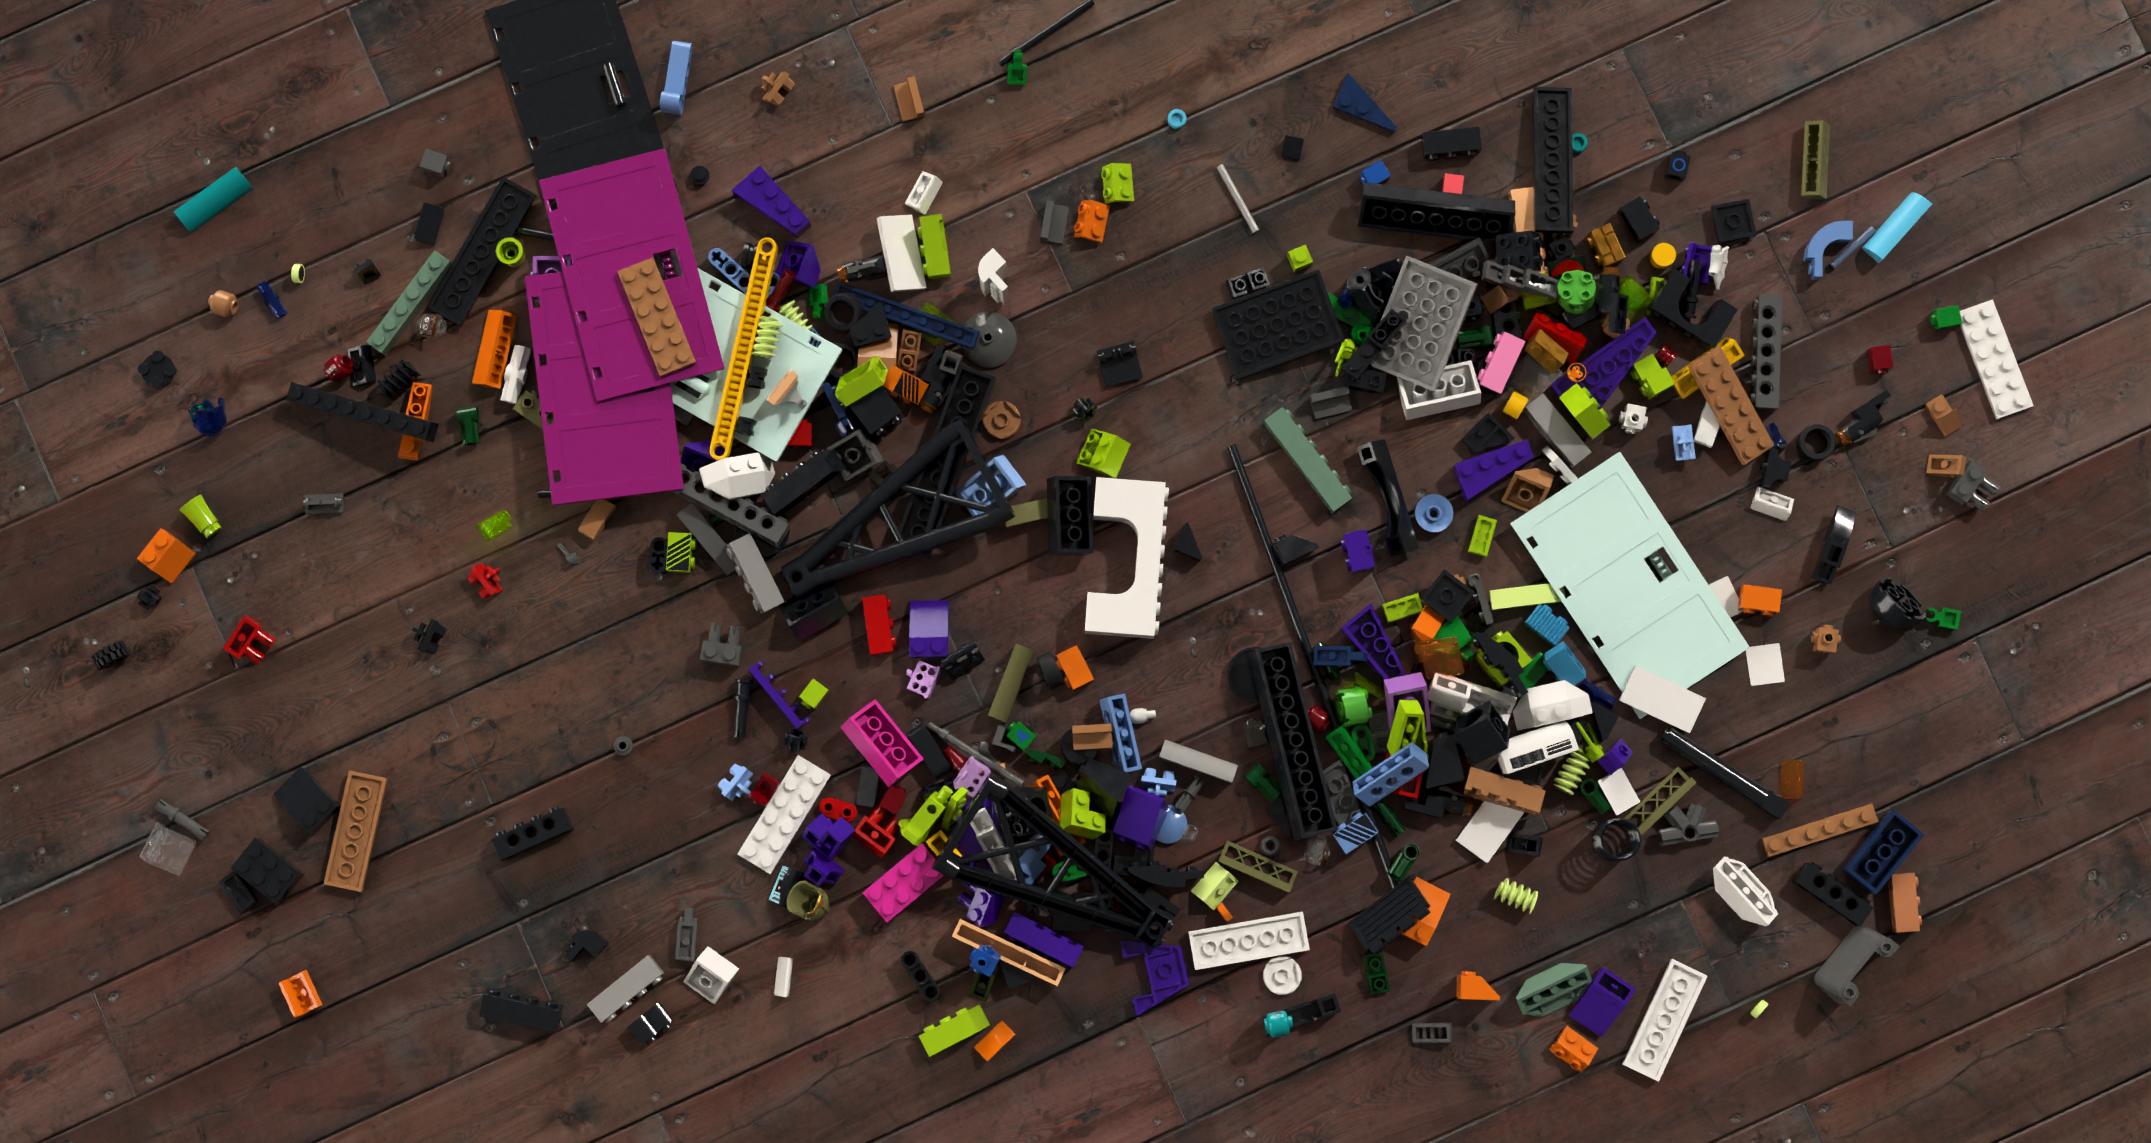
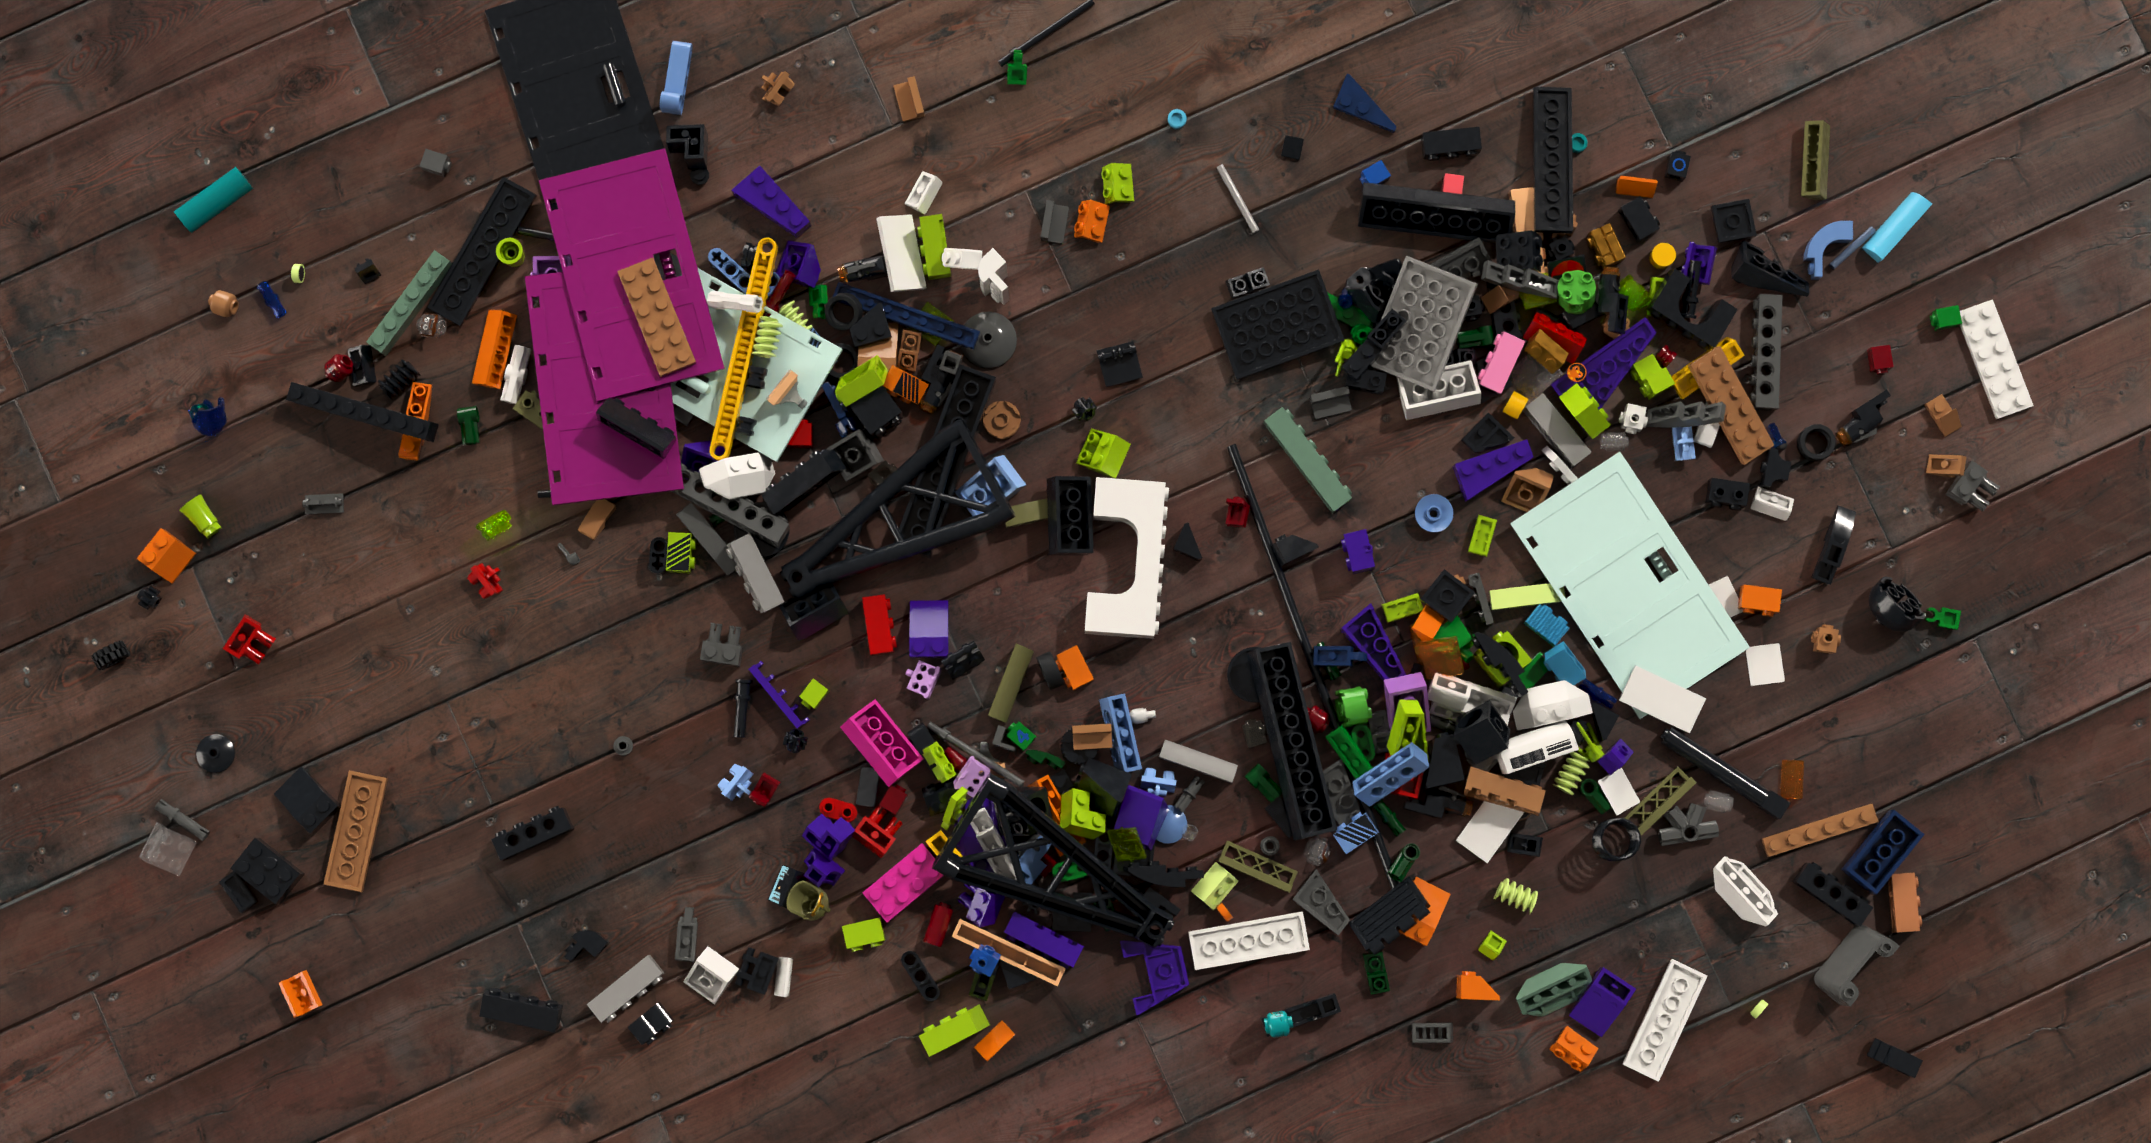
black piece [137,350,177,389] -> none
black hips [412,618,447,654] -> none
black slope [414,202,445,245] -> none
white plate [738,755,831,874] -> none
lime piece [898,786,953,846] -> none
white tile [1263,956,1302,995] -> none
lime brick [1287,245,1313,273] -> none
clear neon green piece [1354,672,1384,700] -> none
black arch [1357,439,1419,557] -> none
white arm [1709,245,1729,290] -> none
none -> black dish [196,734,235,773]
none -> black slope [596,397,676,459]
none -> black brick [666,124,708,170]
none -> white axle [706,291,763,313]
none -> black plate [735,947,779,995]
none -> lime brick [842,917,886,952]
none -> lime hinge [922,741,957,783]
none -> dark red brick [923,902,953,947]
none -> white brick [942,248,982,270]
none -> clear neon green piece [1107,827,1147,862]
none -> dark red bracket [1225,497,1250,528]
none -> dark grey wing [1292,869,1350,935]
none -> lime slope [1478,931,1507,960]
none -> clear brick [1600,432,1629,452]
none -> orange slope [1616,176,1658,198]
none -> dark grey slope [1646,401,1726,428]
none -> clear brick [1703,790,1734,813]
none -> black brick [1705,478,1750,510]
none -> black wedge [1731,240,1809,297]
none -> black piece [1866,1038,1923,1078]

